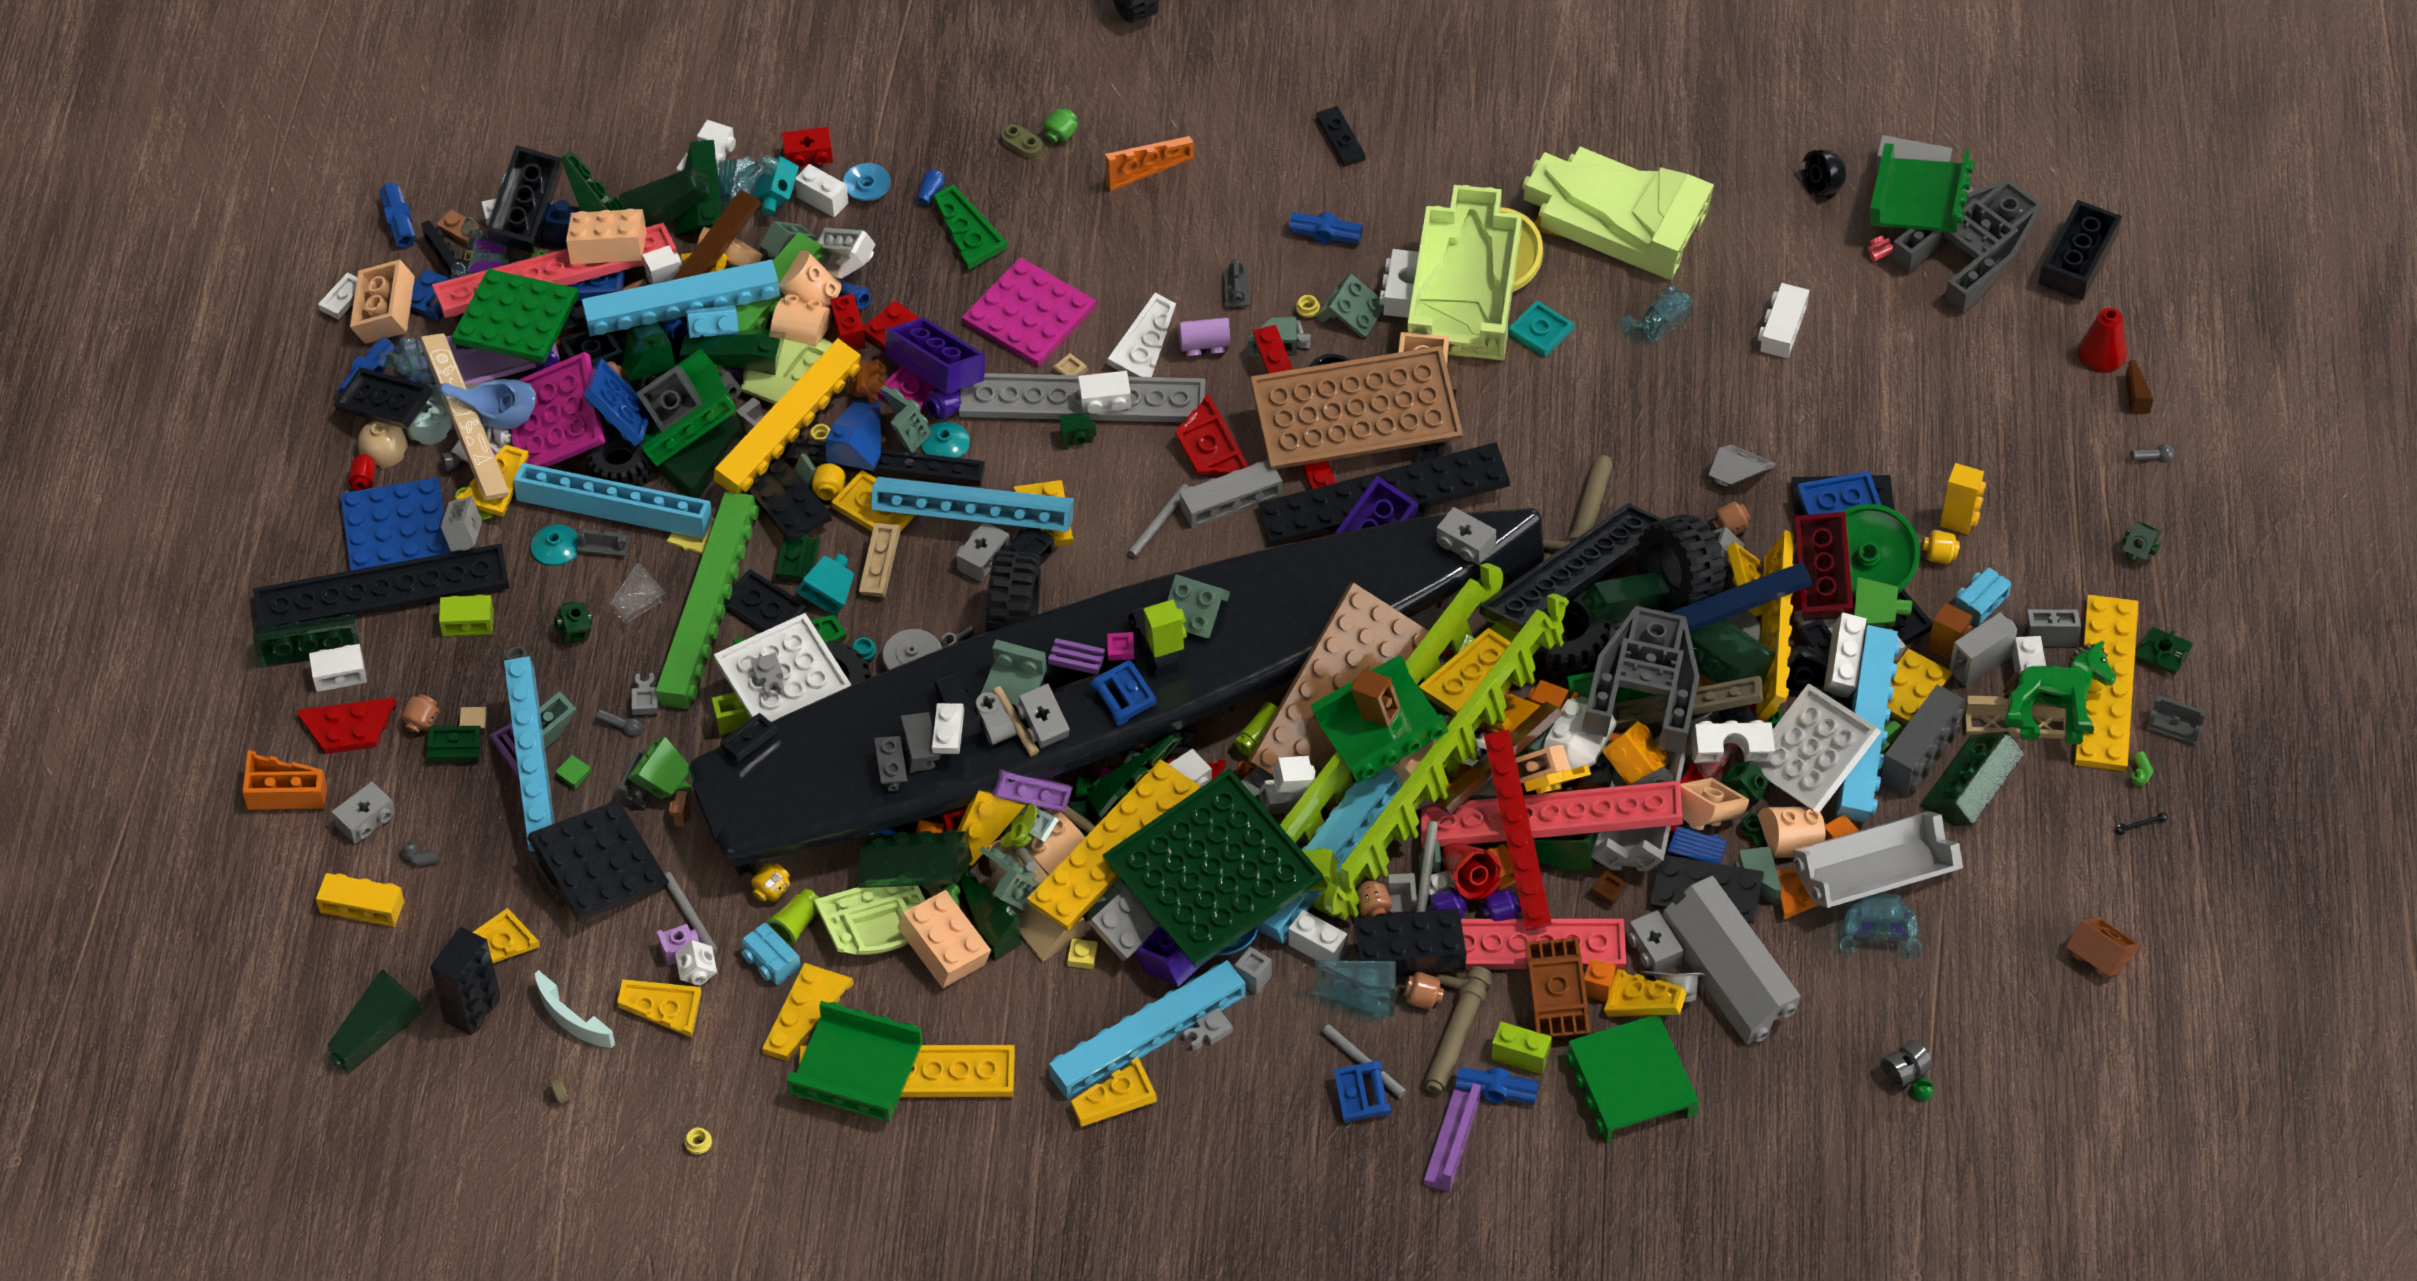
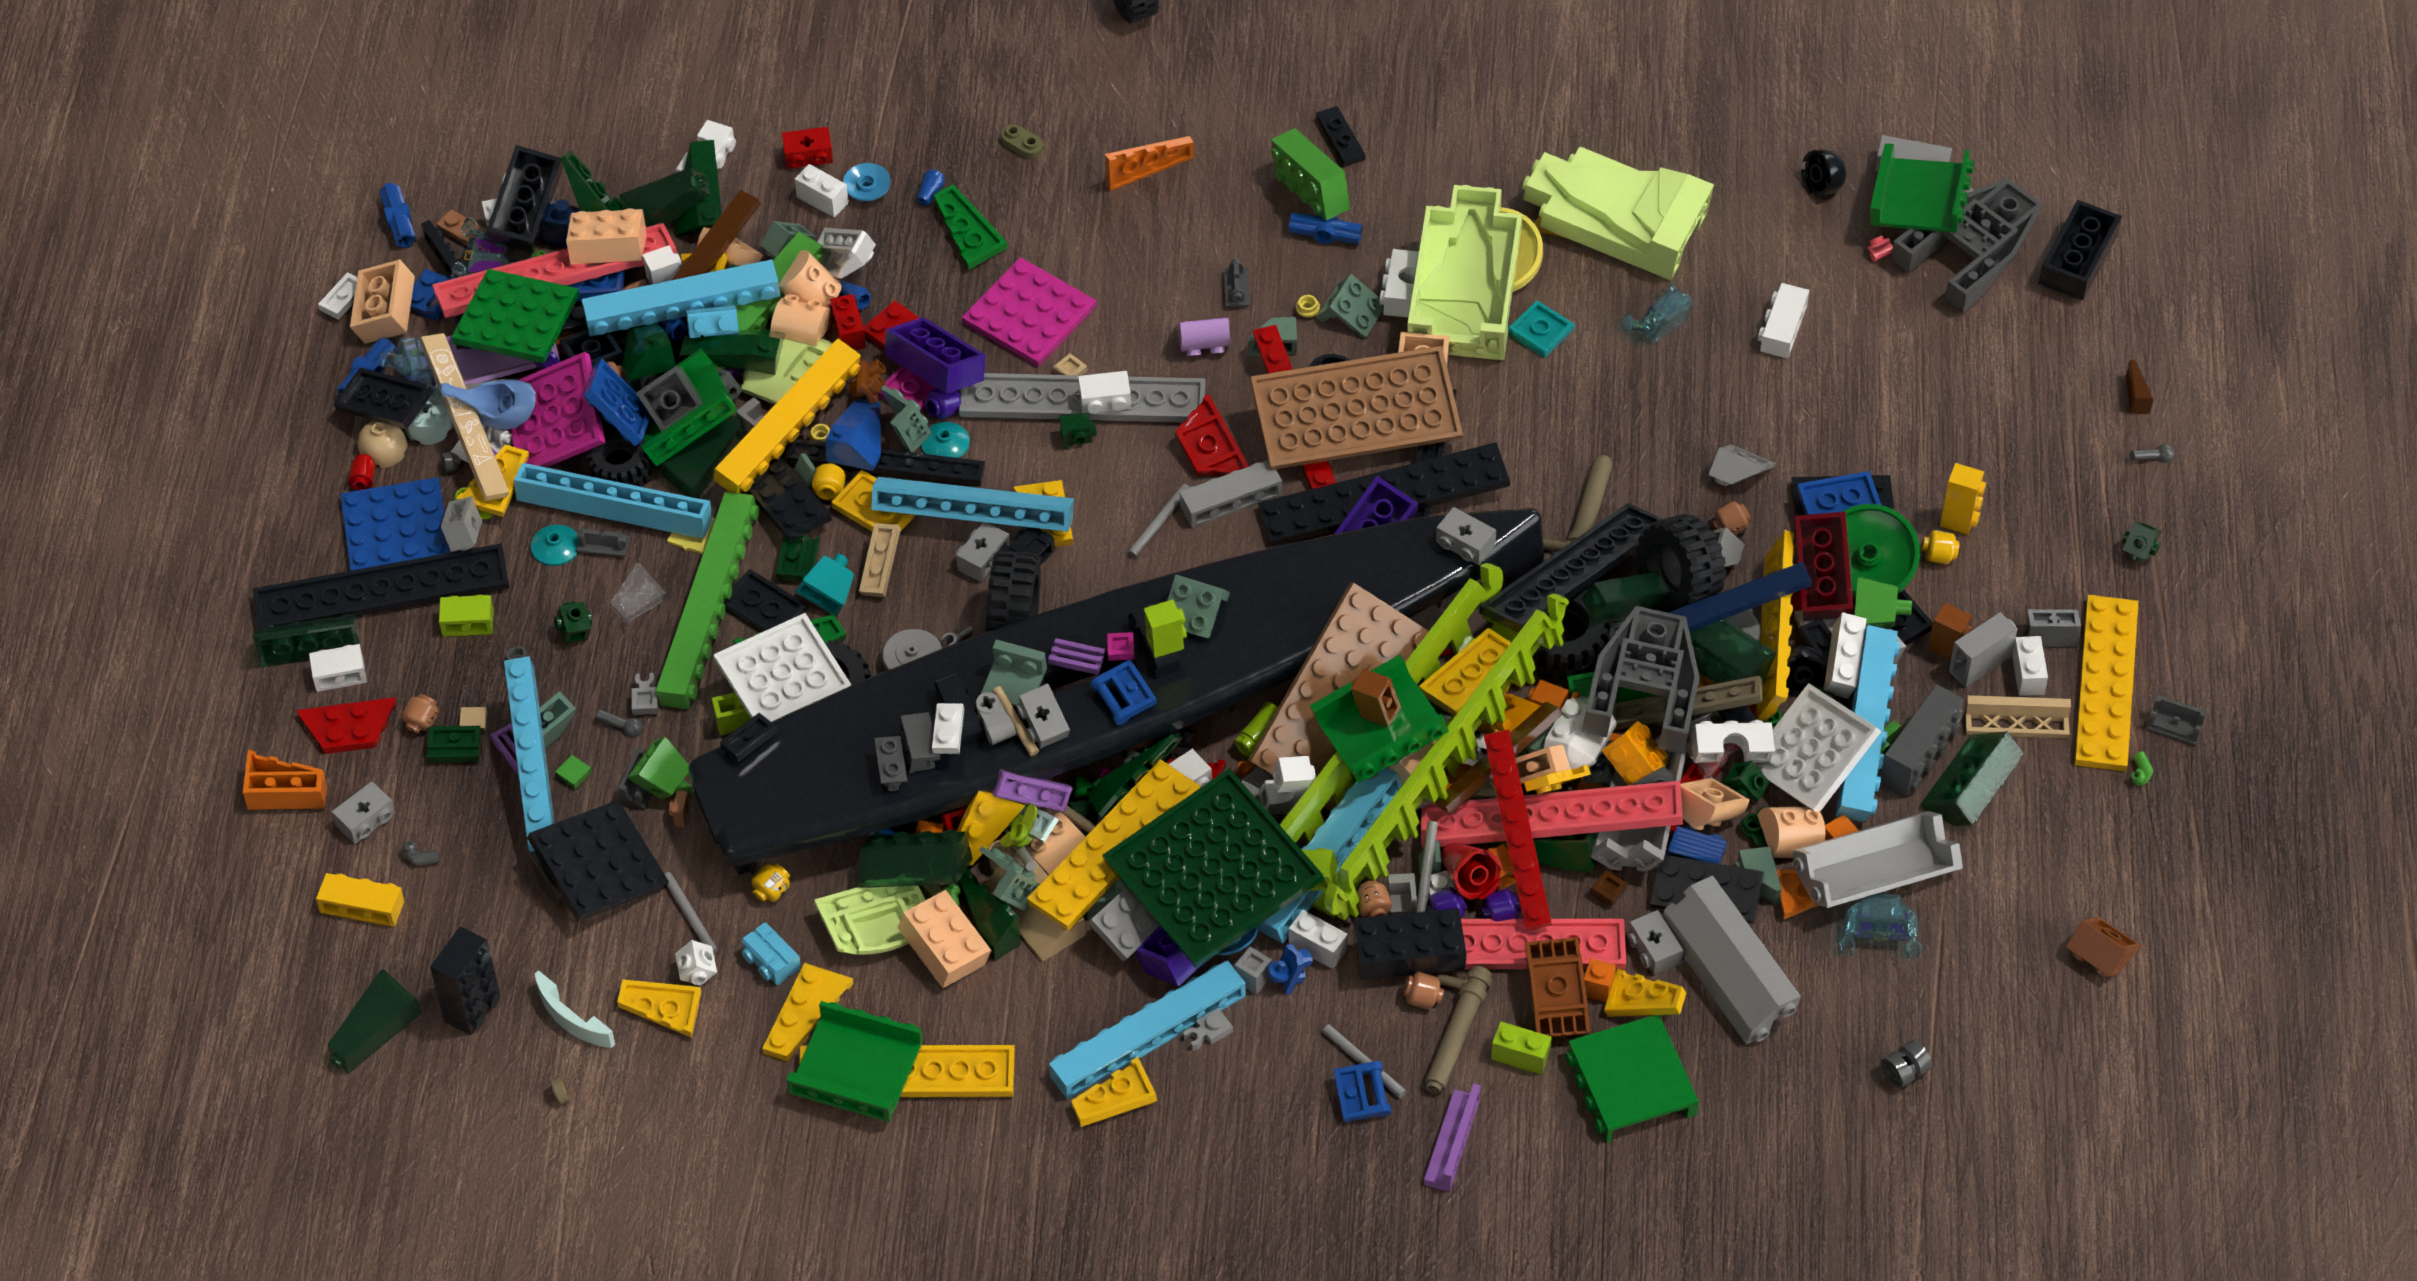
yellow wing [473,908,540,963] -> none
lavender brick [657,924,700,966] -> none
light yellow plate [685,1128,712,1154] -> none
clear light blue torso [718,155,779,207] -> none
light grey plate [751,653,784,698] -> none
teal torso [752,156,799,216] -> none
lime plant [766,889,820,946] -> none
teal plate [851,637,877,661] -> none
bright green head [1043,108,1078,143] -> none
light yellow plate [1067,939,1098,970] -> none
white wing [1107,293,1176,377] -> none
light grey hand [1296,321,1311,348] -> none
clear light blue slope [1315,961,1396,1018] -> none
blue piece [1455,1066,1539,1105] -> none
light grey piece [1641,971,1705,1002] -> none
yellow wing [1726,542,1765,617] -> none
yellow plate [1887,649,1952,725] -> none
green hinge [1912,1078,1934,1102] -> none
medium azure brick [1955,567,2012,626] -> none
green animal [2003,641,2116,745] -> none
red cone [2078,308,2127,373] -> none
black hinge [2116,812,2168,835] -> none
dark green piece [2136,627,2193,675] -> none
none -> blue hips [1267,943,1313,995]
none -> bright green brick [1271,128,1350,221]

